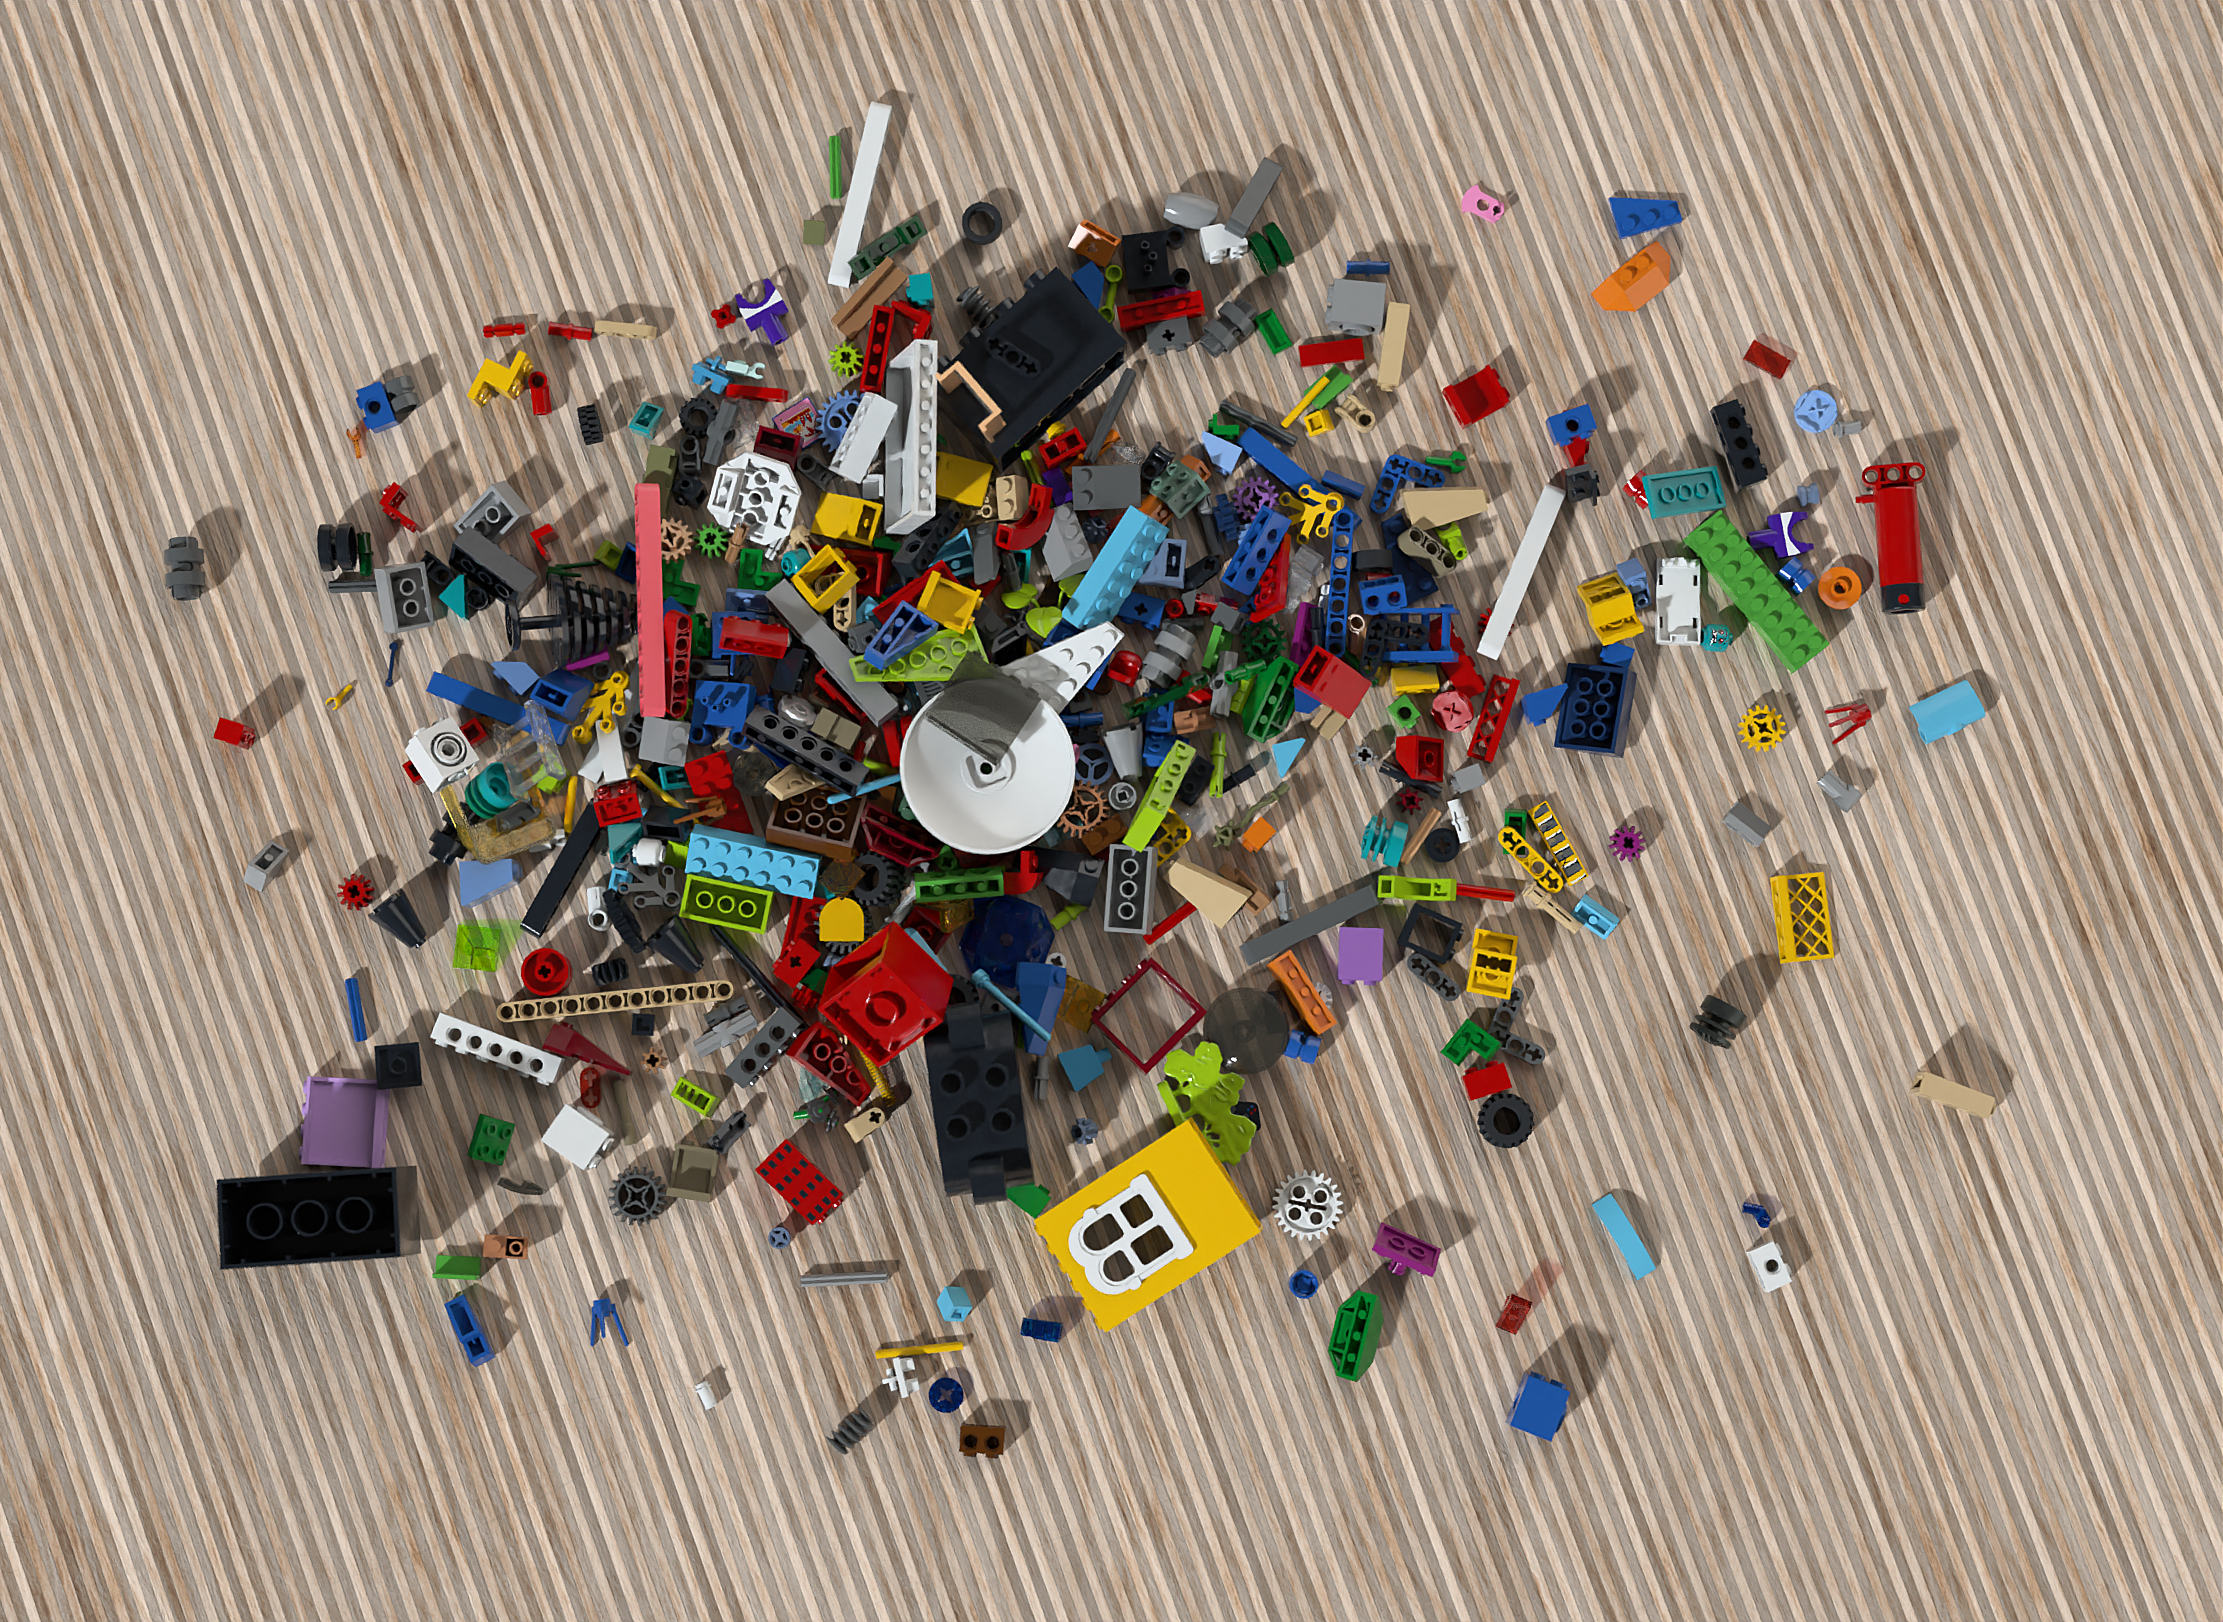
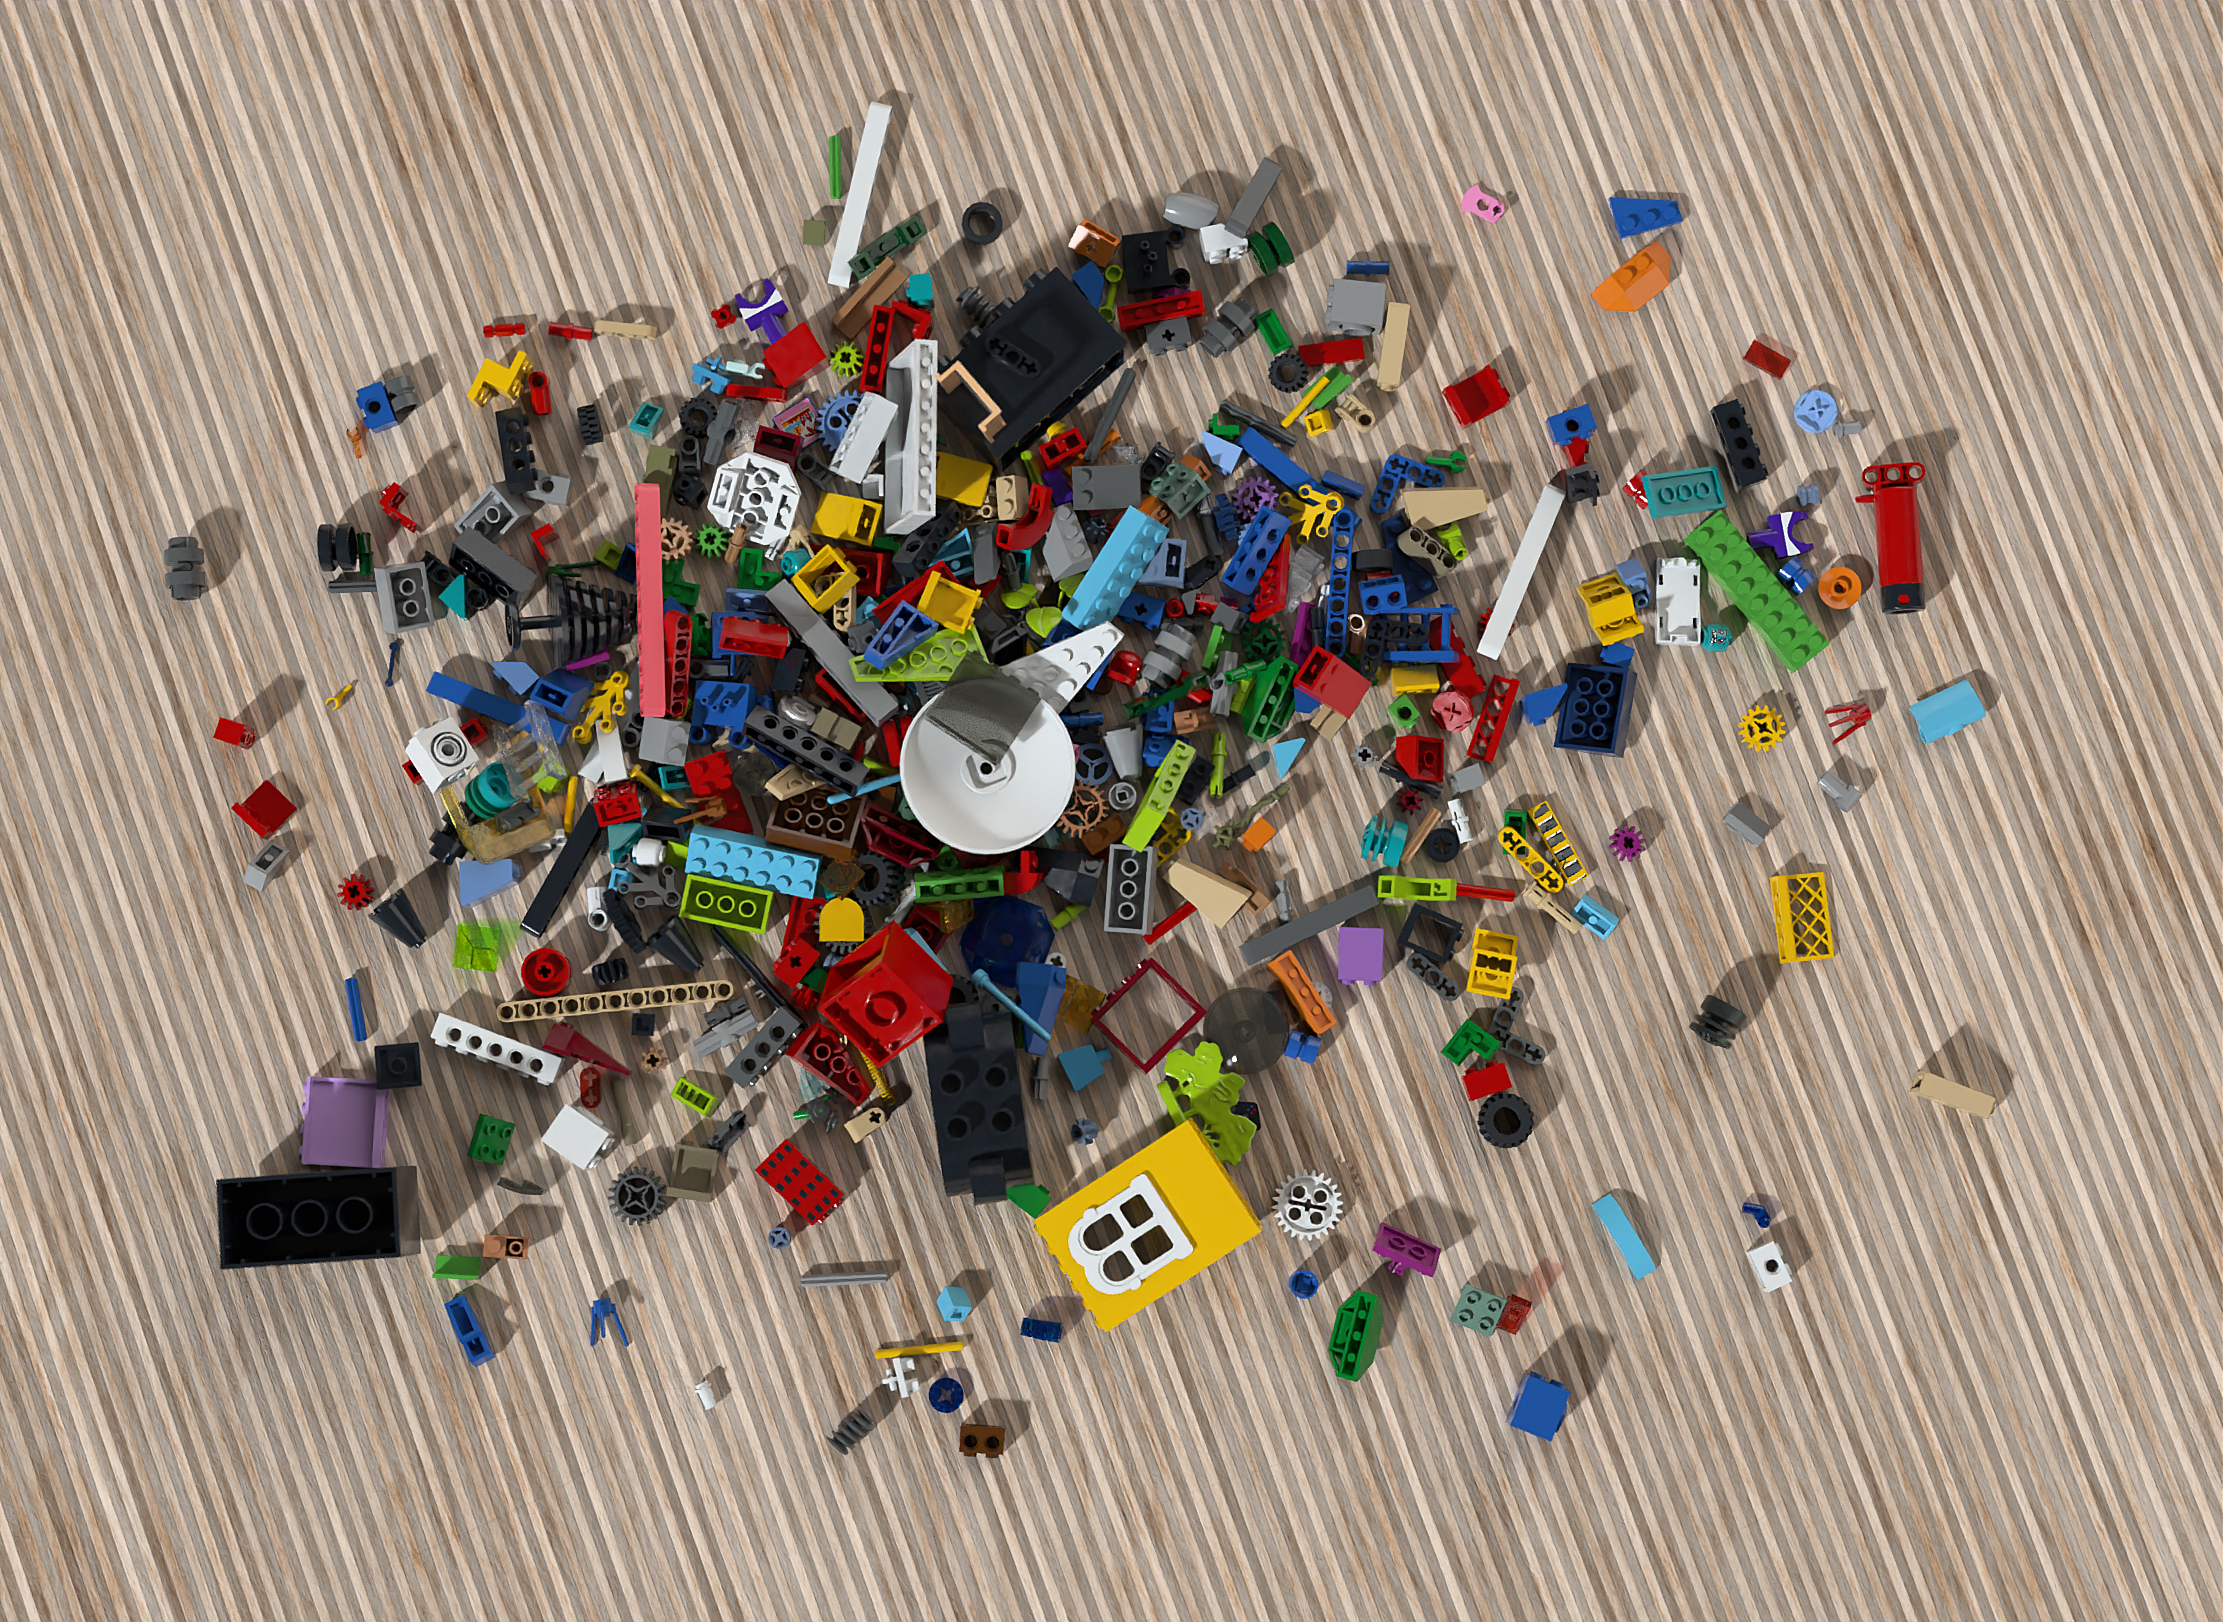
none -> red bracket [231,780,297,840]
none -> black brick [495,406,539,495]
none -> light grey brick [523,469,573,508]
none -> red slope [762,321,830,391]
none -> sand blue wheel [1181,808,1203,831]
none -> black tyre [1268,353,1309,393]
none -> sand green hinge [1450,1284,1507,1337]

